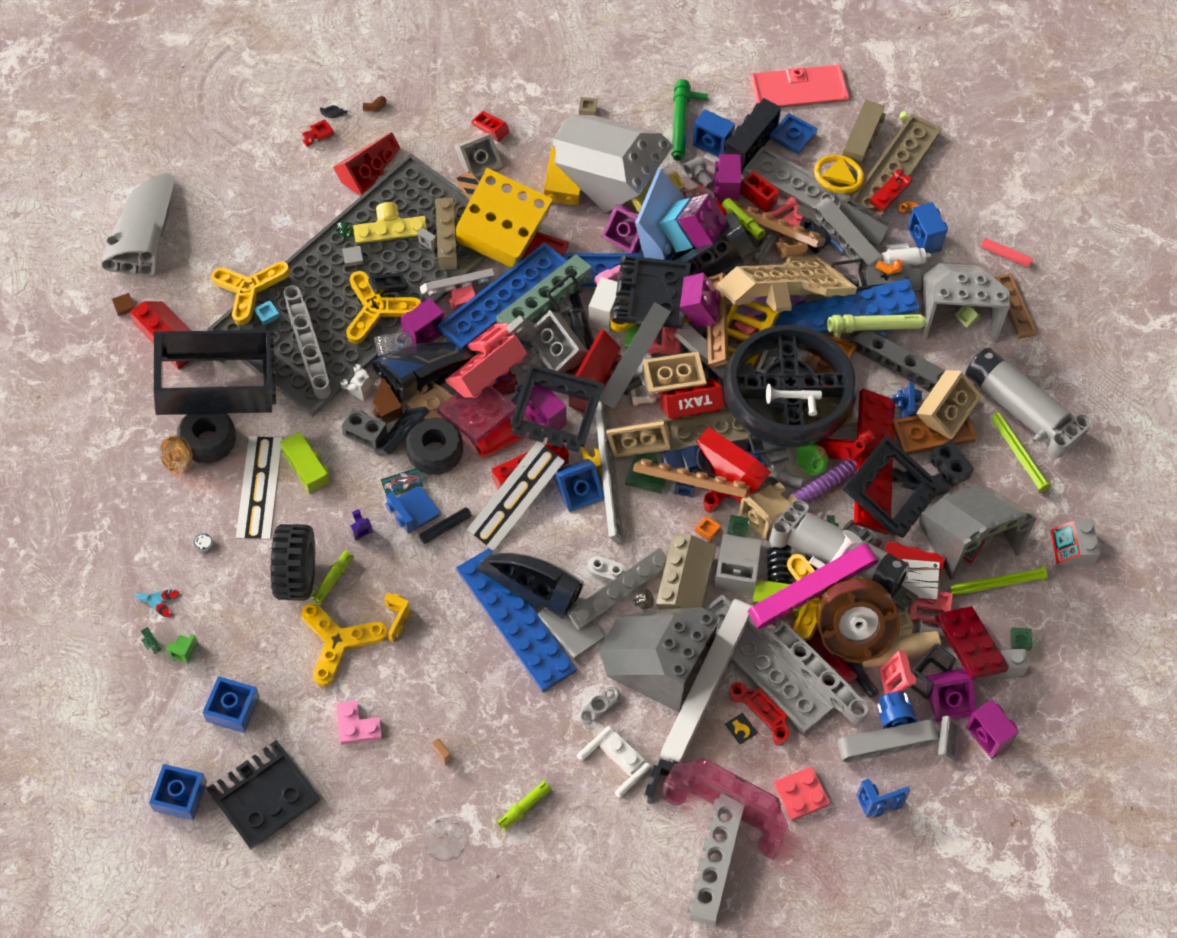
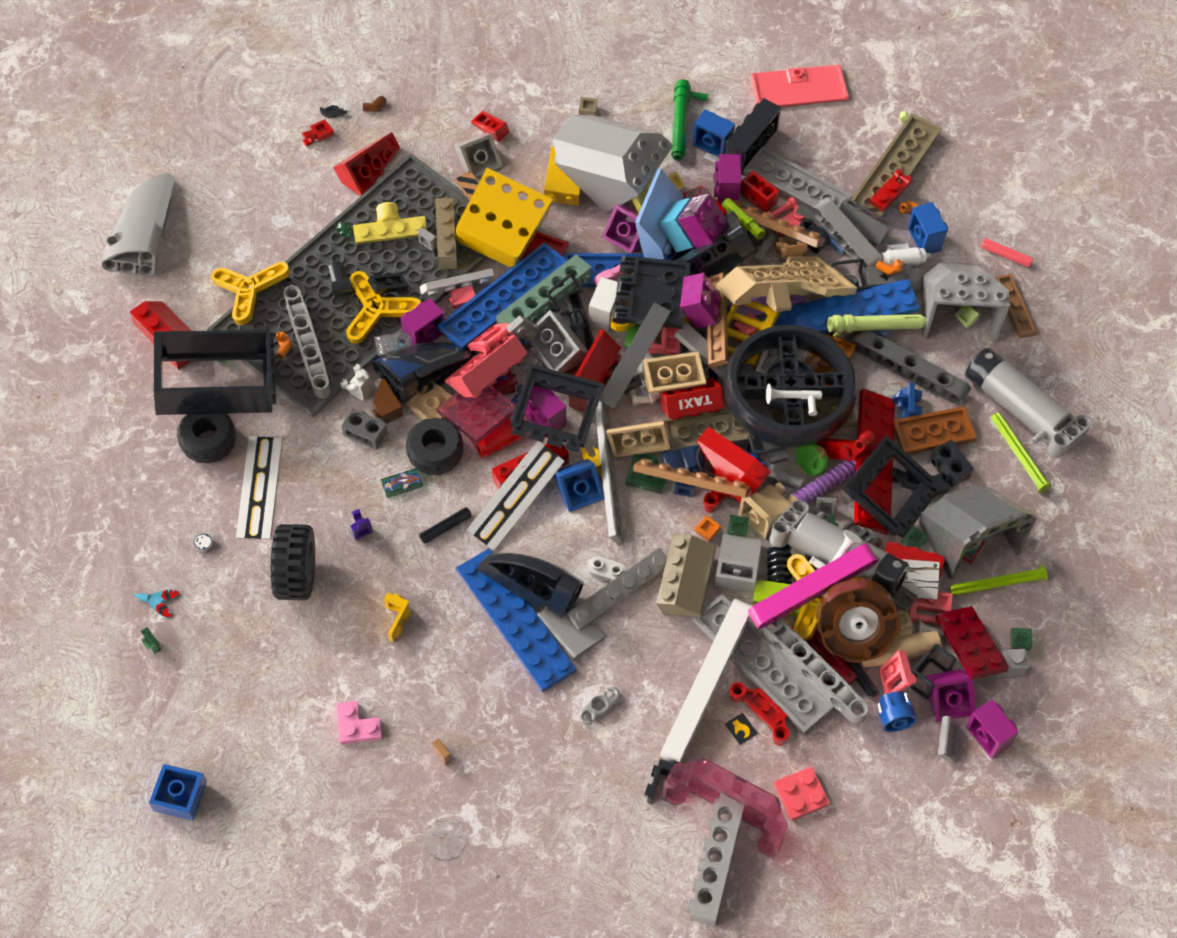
reddish brown tile [112,293,135,316] -> none
clear orange tile [160,435,193,474] -> none
bright green panel [166,634,198,663] -> none
blue brick [202,676,260,733] -> none
black hinge [206,740,321,850] -> none
medium azure plate [254,301,280,326] -> none
lime brick [279,431,330,494] -> none
yellow piece [301,603,387,687] -> none
lime pin [311,550,354,604] -> none
light grey tile [342,246,363,267] -> none
black wing [374,406,430,456] -> none
blue bracket [385,486,439,534] -> none
lime pin [497,780,552,831] -> none
white plate [577,726,652,798] -> none
dark grey windscreen [599,607,720,712] -> none
clear smoke tile [633,589,654,610] -> none
light grey pin [683,156,714,190] -> none
blue plate [770,113,818,155] -> none
yellow piece [814,154,864,194] -> none
light grey beam [837,720,940,763] -> none
dark tan brick [842,99,886,167] -> none
blue bracket [856,778,911,818] -> none
tan slope [916,370,982,439] -> none
slope [1049,519,1100,566] -> none
none -> orange arm [276,332,292,359]
none -> black piece [328,261,353,298]
none -> light grey slope [815,497,837,518]
none -> clear green plate [901,526,929,549]

